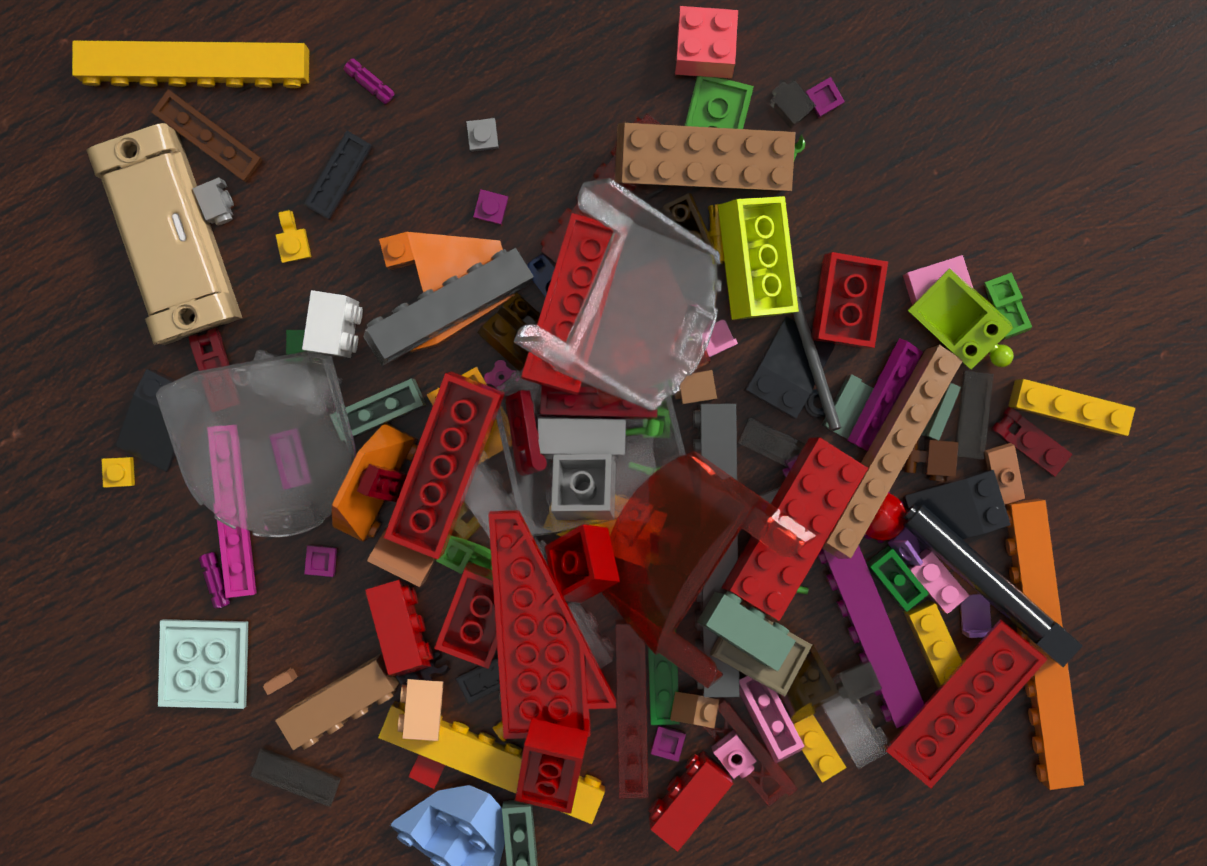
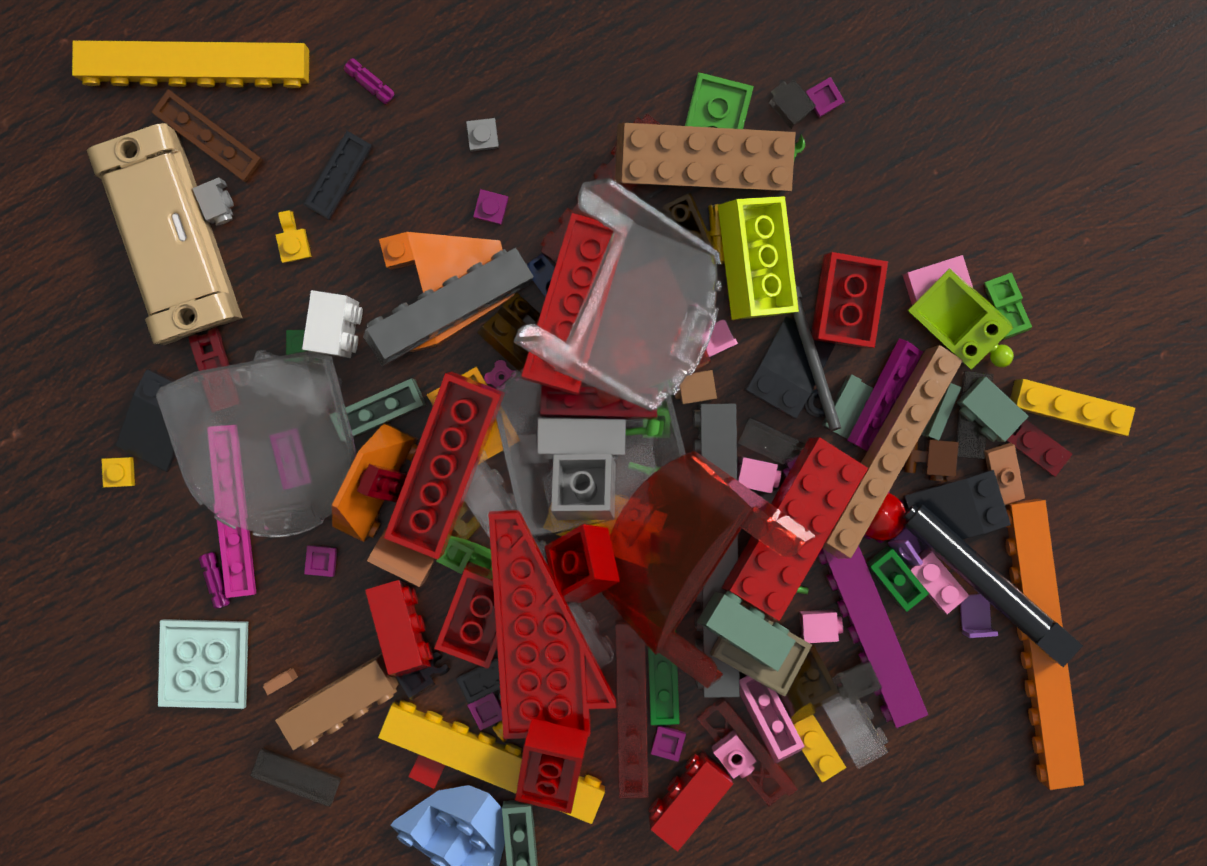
light nougat brick [398,679,444,741] -> none
dark red plate [505,390,547,476] -> none
medium nougat brick [670,692,719,728] -> none
coral brick [675,6,738,78] -> none
red plate [886,619,1047,788] -> none
yellow brick [903,600,962,688] -> none
none -> magenta plate [467,692,502,731]
none -> bright pink brick [737,456,781,493]
none -> bright pink brick [799,609,843,643]
none -> sand green brick [956,377,1029,442]

